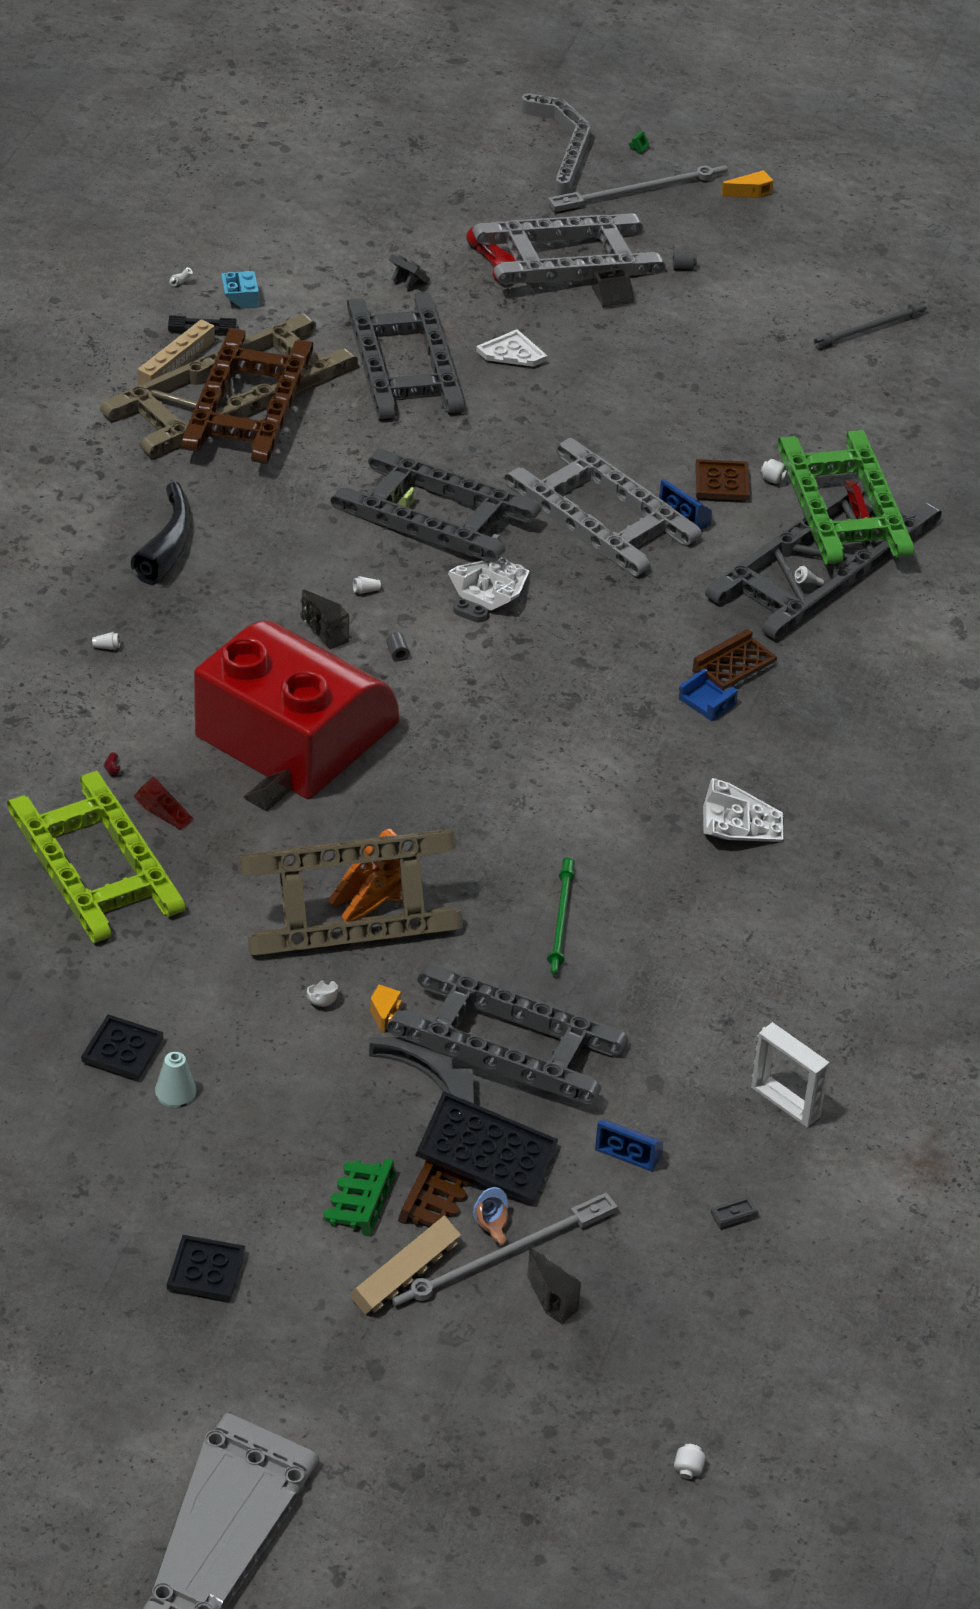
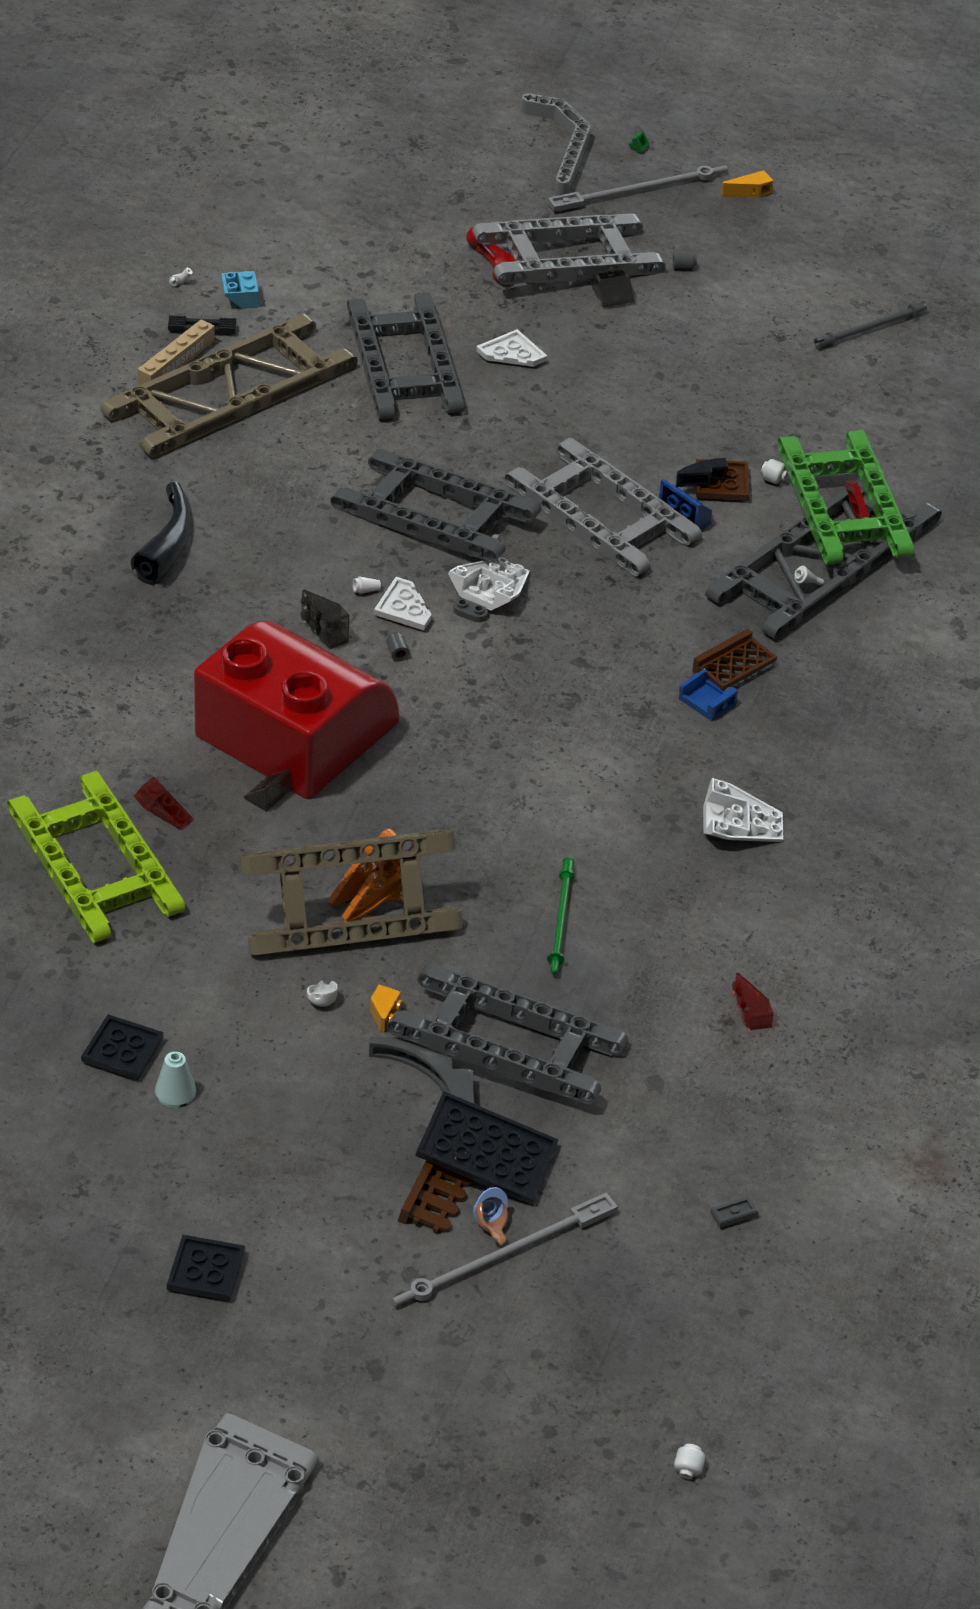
white cone [92,632,120,650] -> none
dark red arm [103,752,121,775] -> none
reddish brown beam [181,328,313,464] -> none
green fence [323,1158,396,1236] -> none
tan brick [349,1215,461,1315] -> none
dark grey plate [389,255,430,290] -> none
yellowish green slope [397,487,414,508] -> none
clear smoke slope [527,1248,581,1324] -> none
blue slope [595,1120,664,1172] -> none
white window [751,1022,829,1128] -> none
none -> white plate [374,577,432,630]
none -> black slope [676,458,728,487]
none -> clear red slope [732,973,774,1031]

